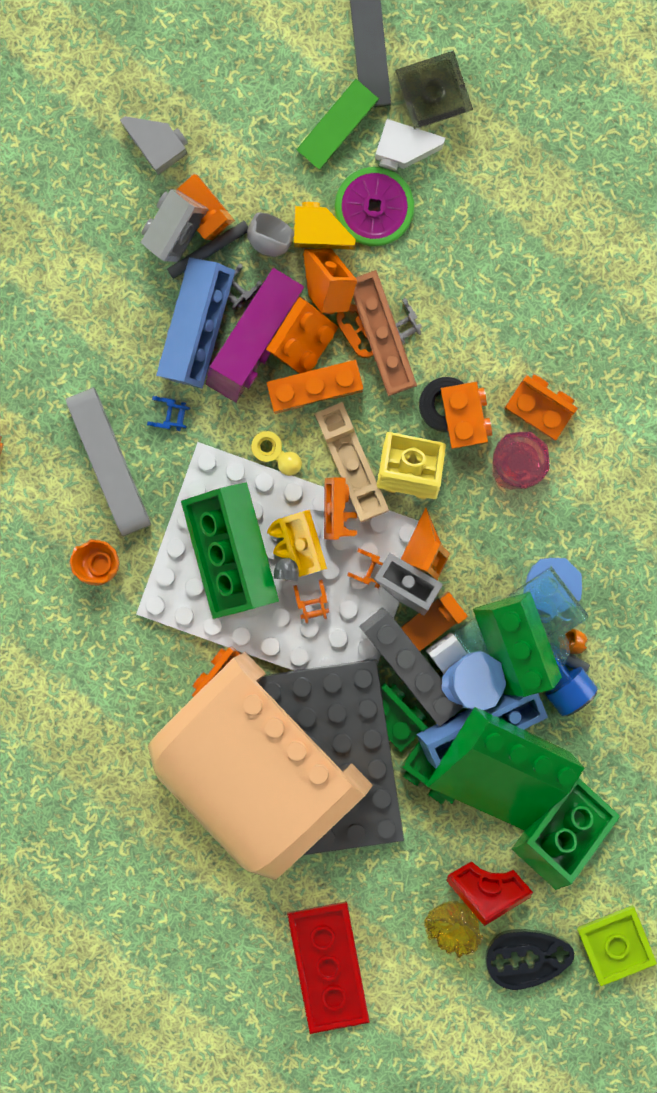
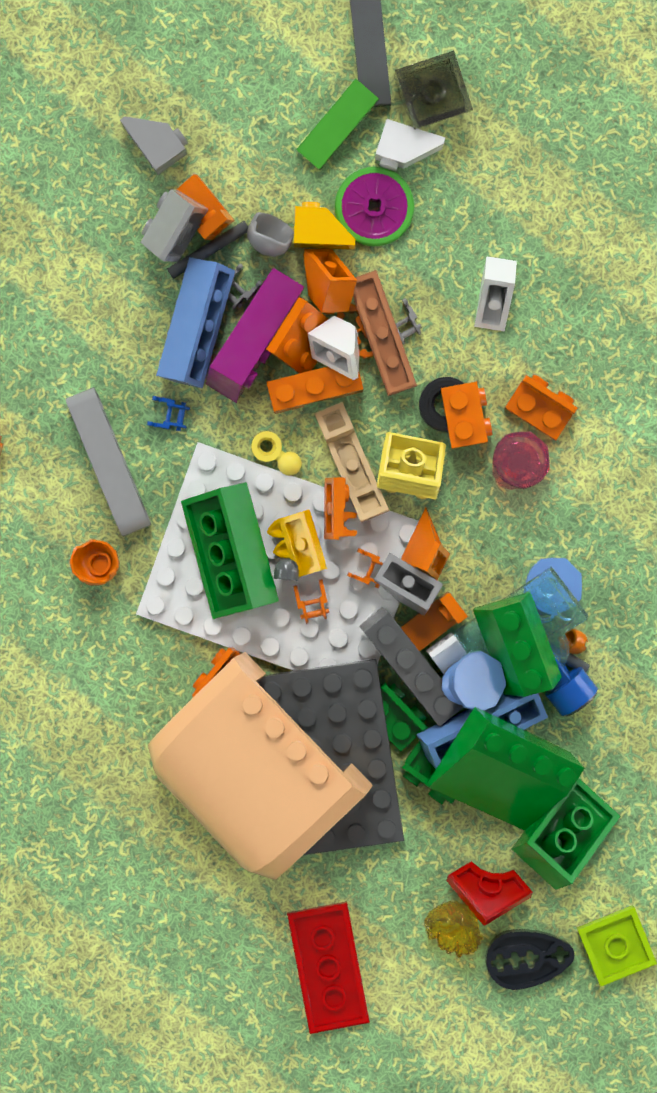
none -> white slope [308,316,359,380]
none -> white slope [474,256,517,331]

